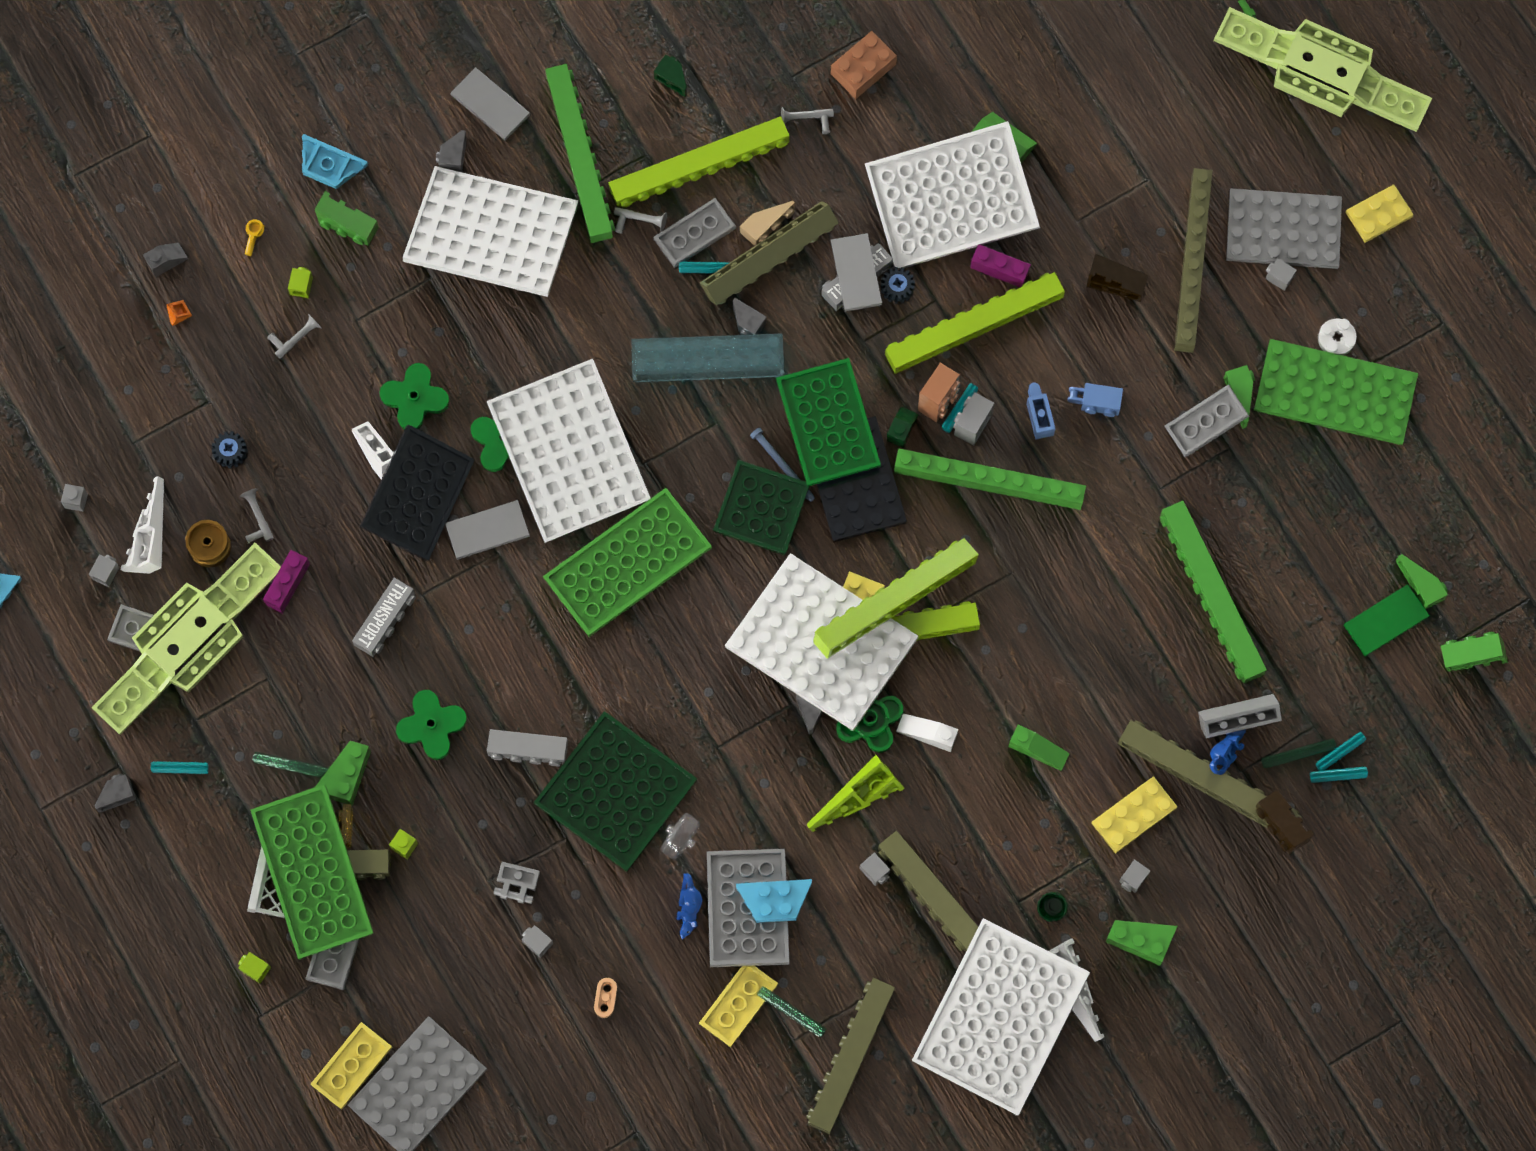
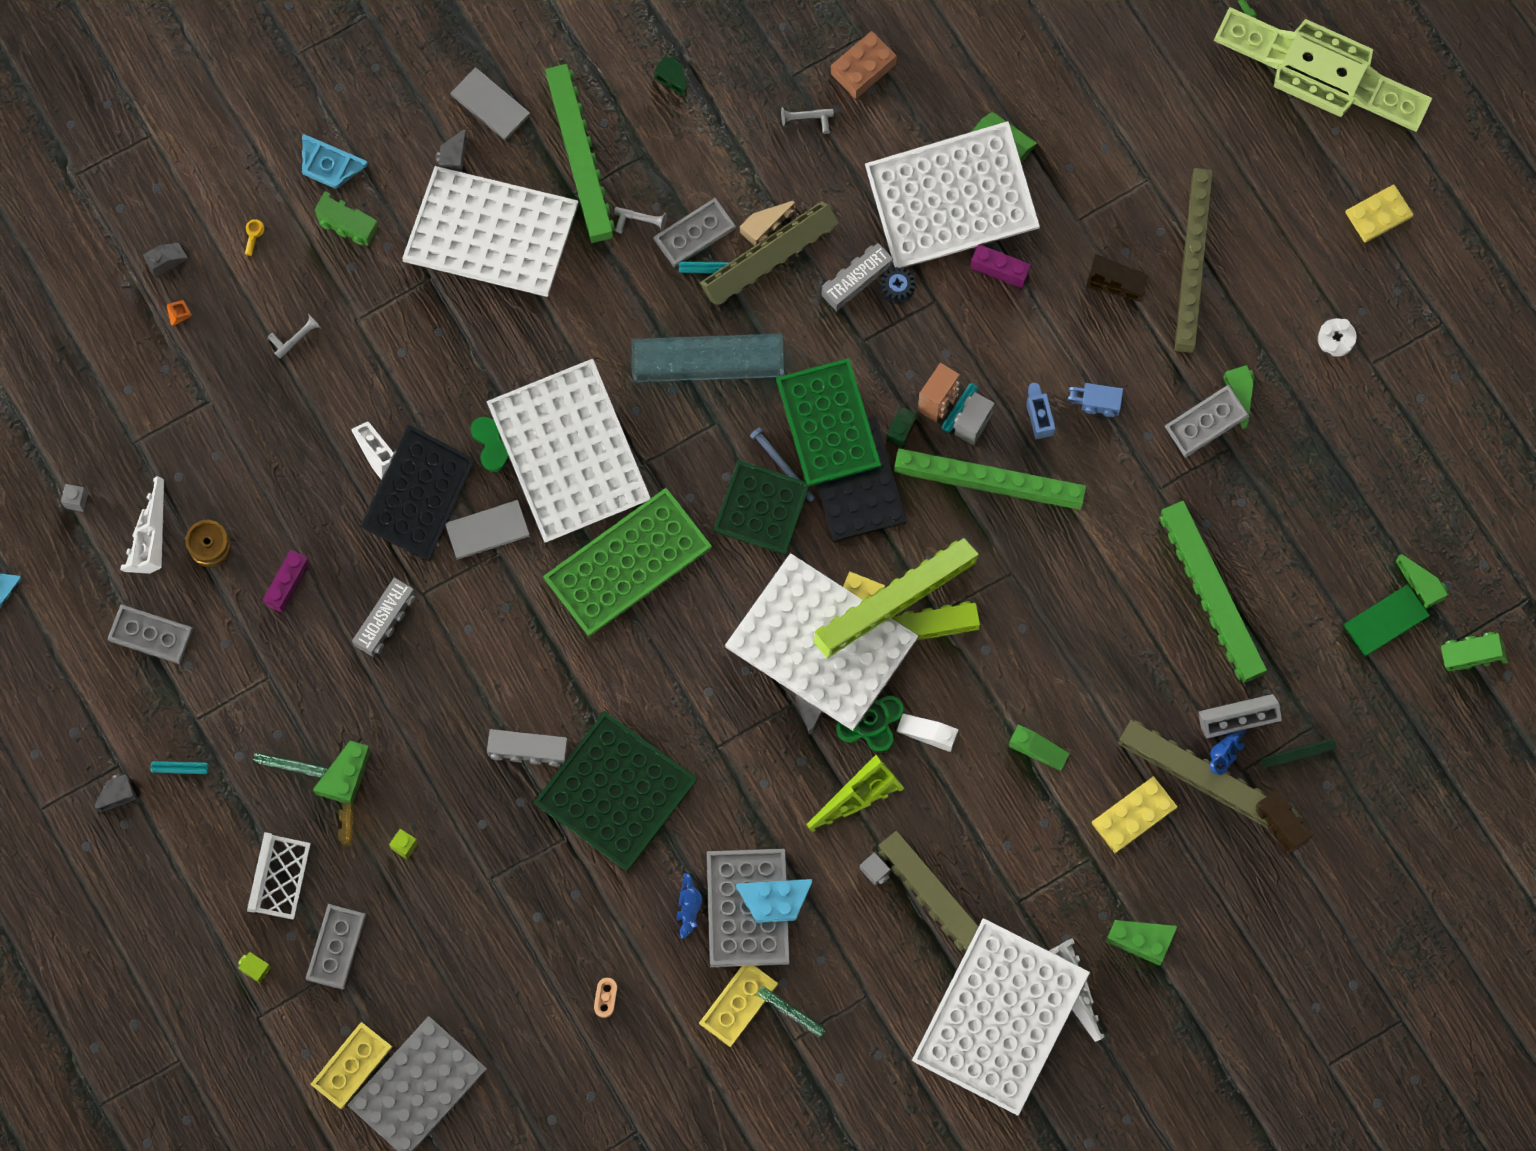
light grey brick [89,554,120,587] -> none
yellowish green piece [91,543,281,735] -> none
black wheel [211,431,248,468] -> none
light grey piece [240,488,274,544] -> none
bright green plate [250,784,374,959] -> none
lime brick [288,267,313,298] -> none
olive brick [347,849,390,880] -> none
green plant [379,363,449,430] -> none
green plant [396,690,467,760] -> none
light grey plate [494,862,540,904] -> none
light grey brick [522,925,553,958] -> none
lime brick [608,116,789,208] -> none
clear wheel [661,813,701,860] -> none
flat silver slope [733,298,767,341] -> none
olive brick [806,978,895,1135] -> none
light grey tile [831,233,882,312] -> none
lime brick [885,272,1065,374] -> none
dark green hair [1037,892,1068,922] -> none
light grey brick [1119,859,1150,893] -> none
light grey plate [1226,188,1342,269] -> none
bright green plate [1254,339,1418,445] -> none
light grey brick [1266,258,1297,291] -> none
teal axle [1310,767,1368,783] -> none
teal axle [1316,732,1366,771] -> none

